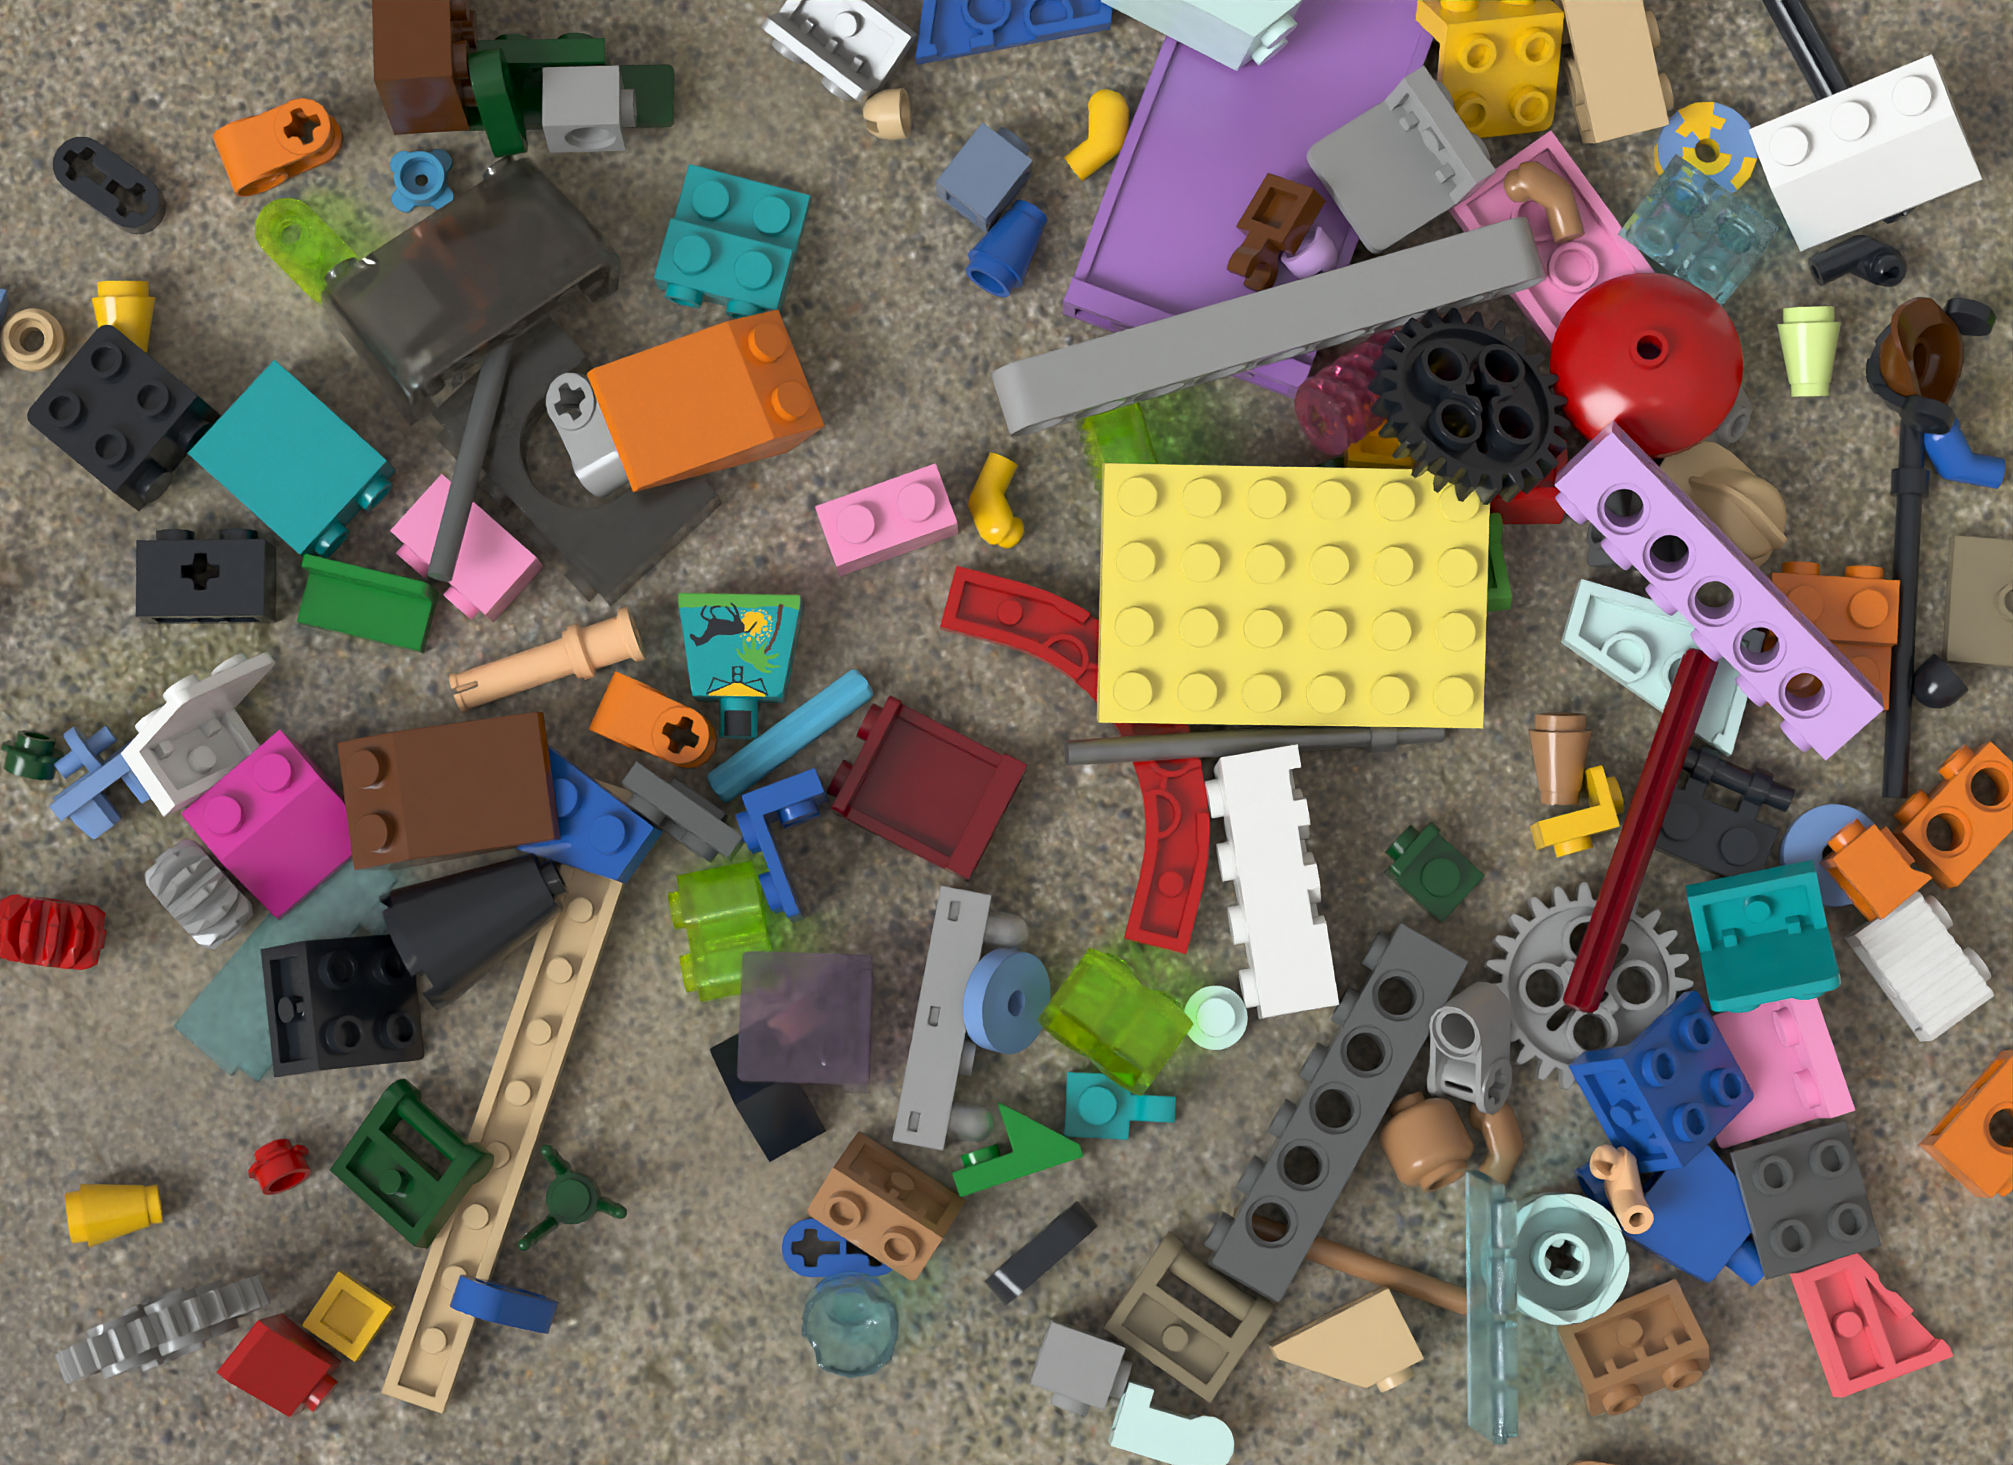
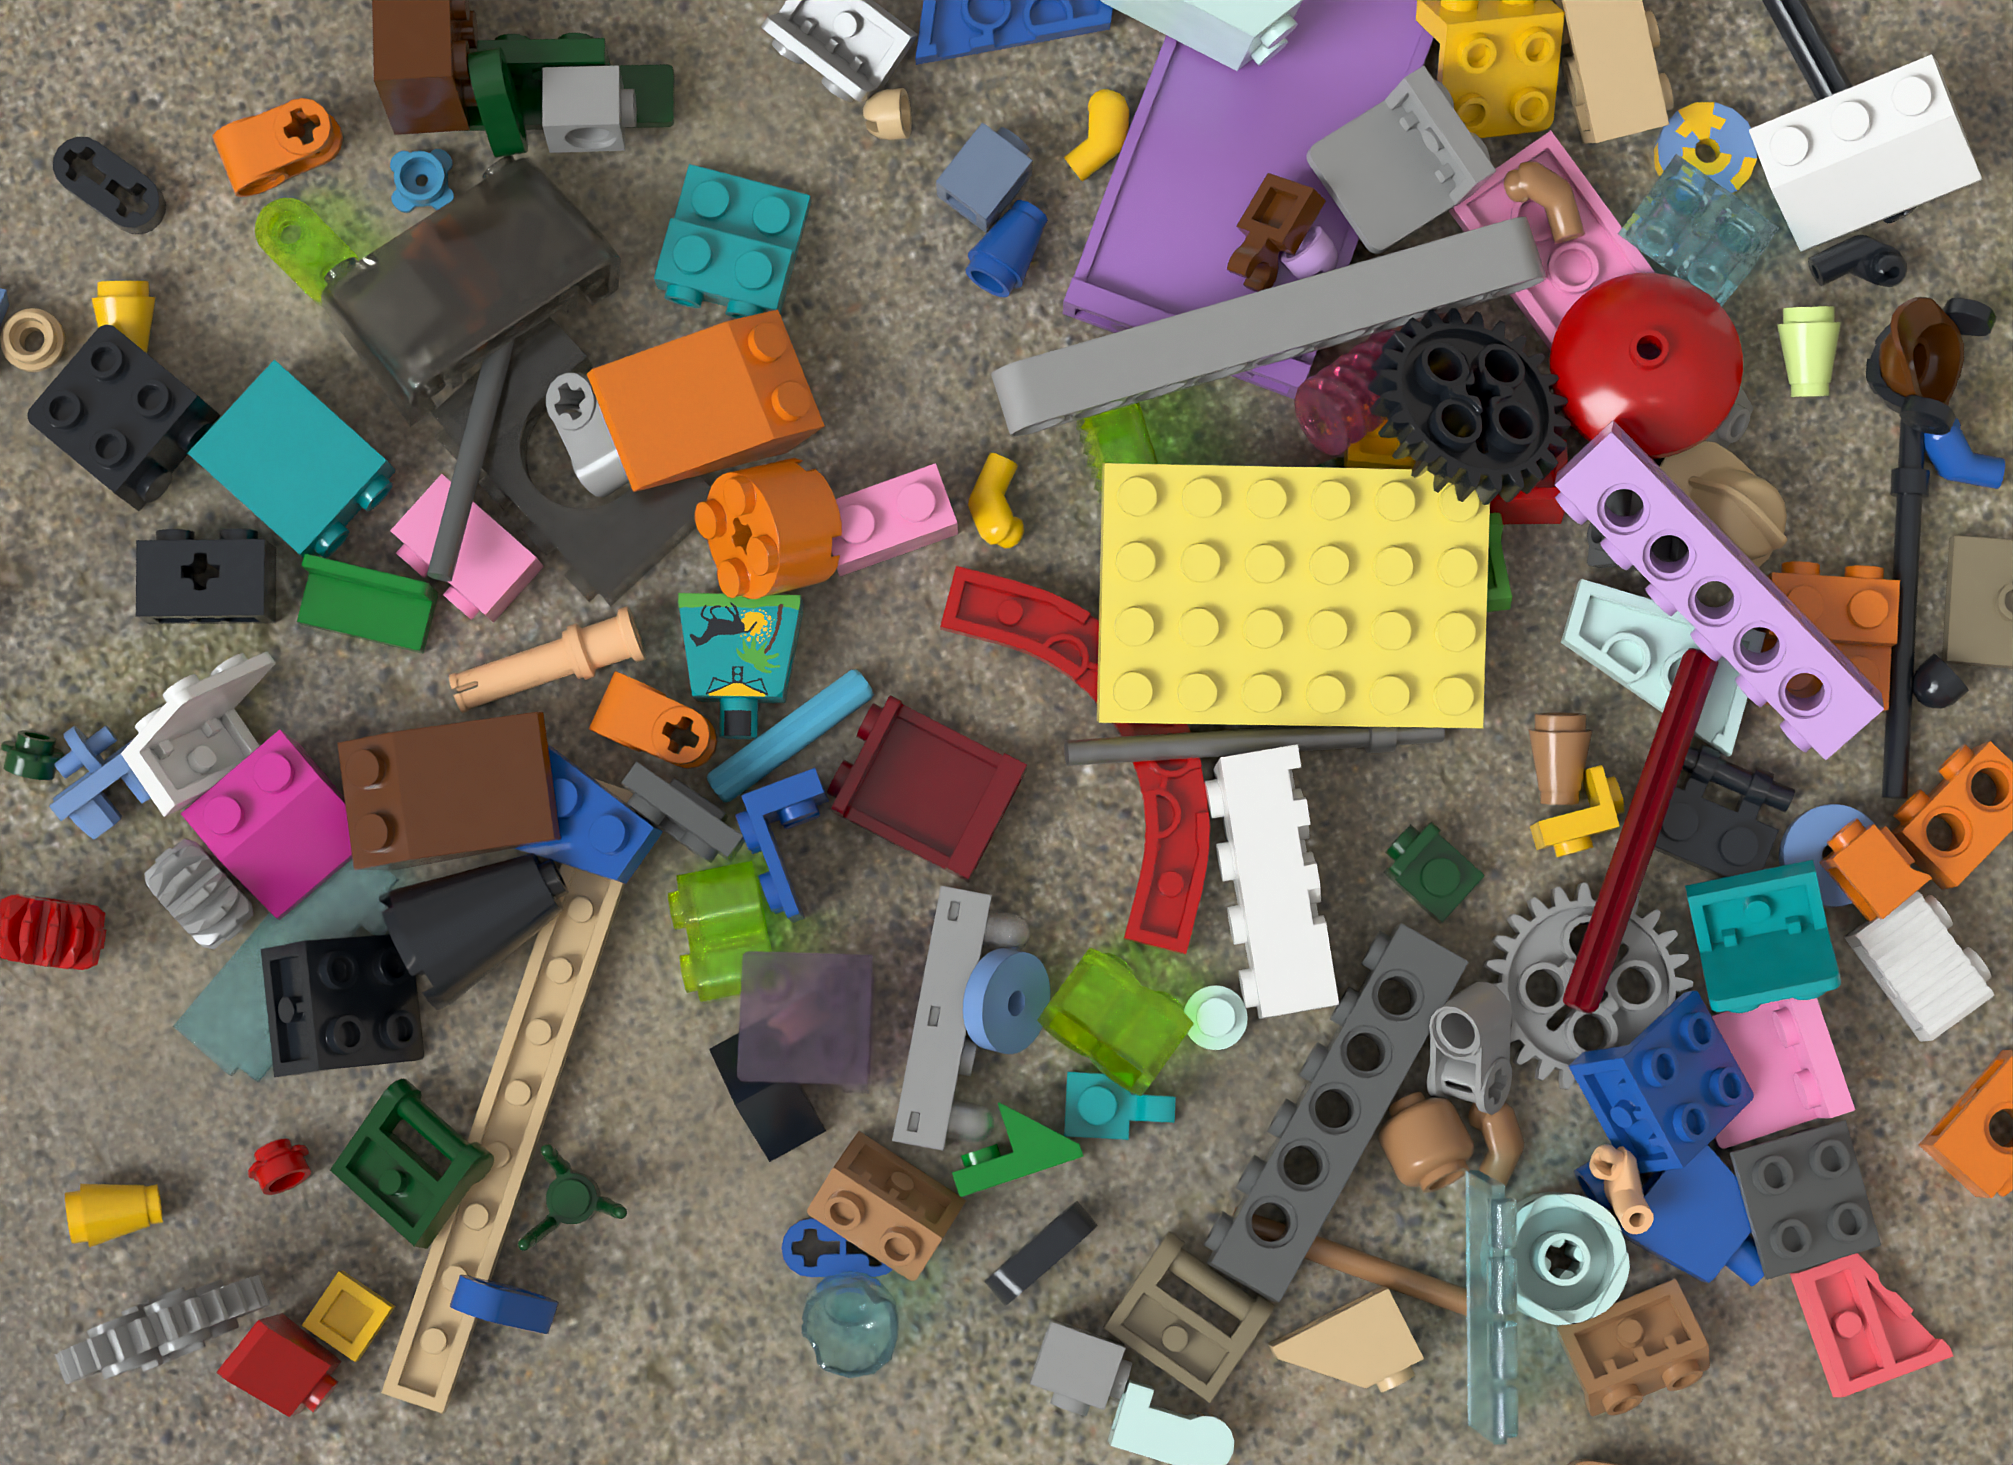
none -> orange brick [695,458,842,599]

